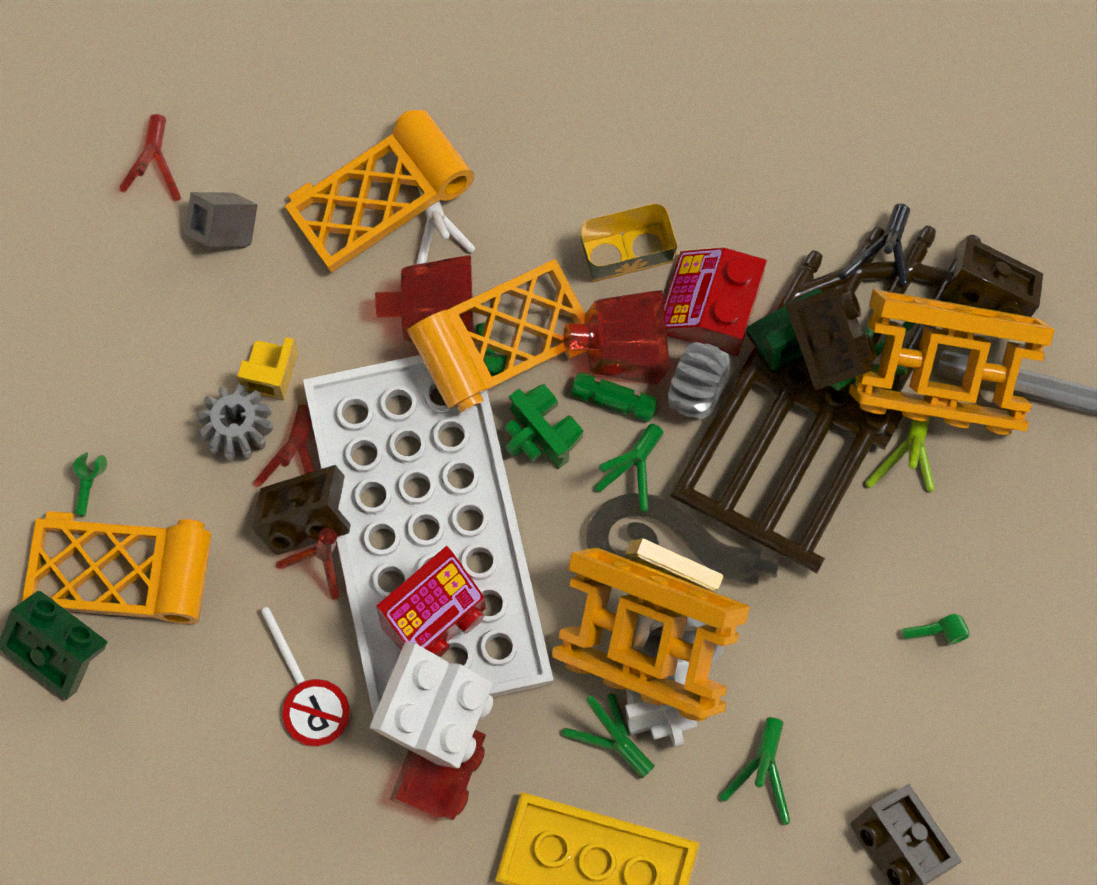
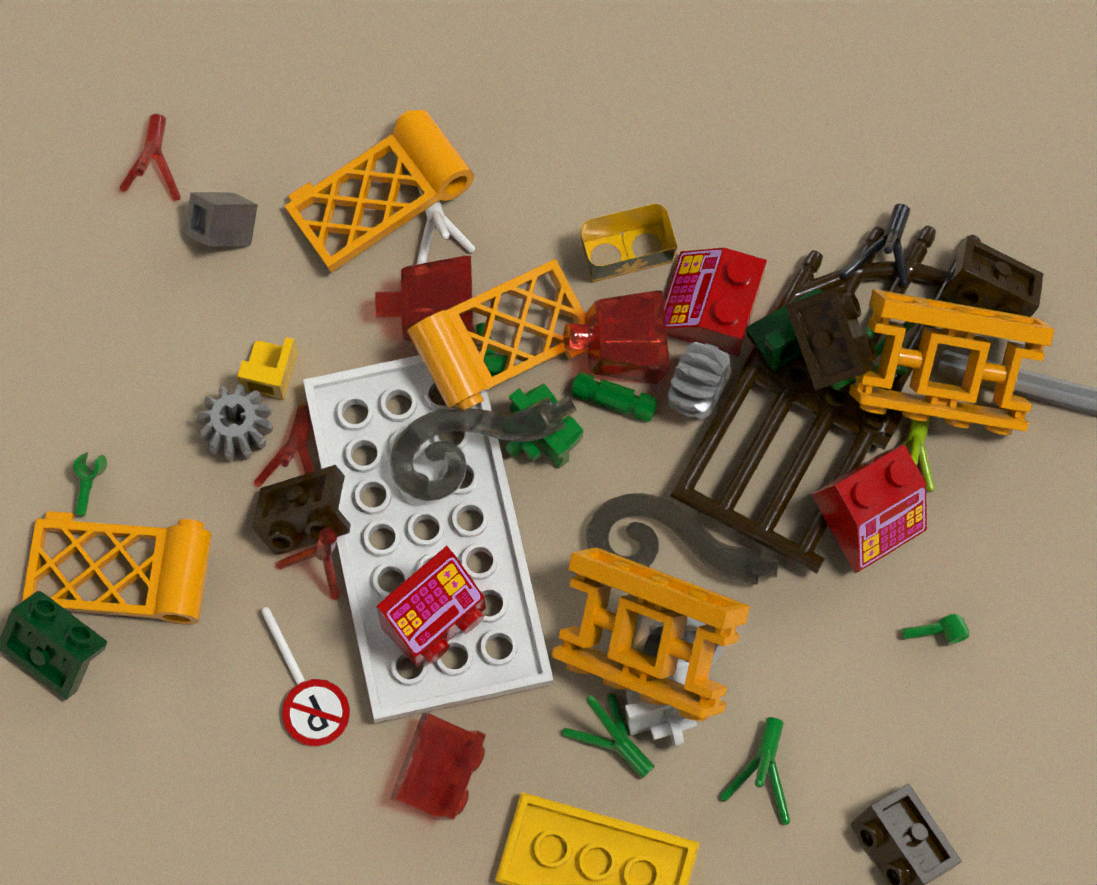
white plate [369,642,494,769] -> none
green plant [595,424,664,512] -> none
tile [625,539,724,591] -> none
none -> clear smoke plant [390,395,577,501]
none -> red slope [811,444,927,573]

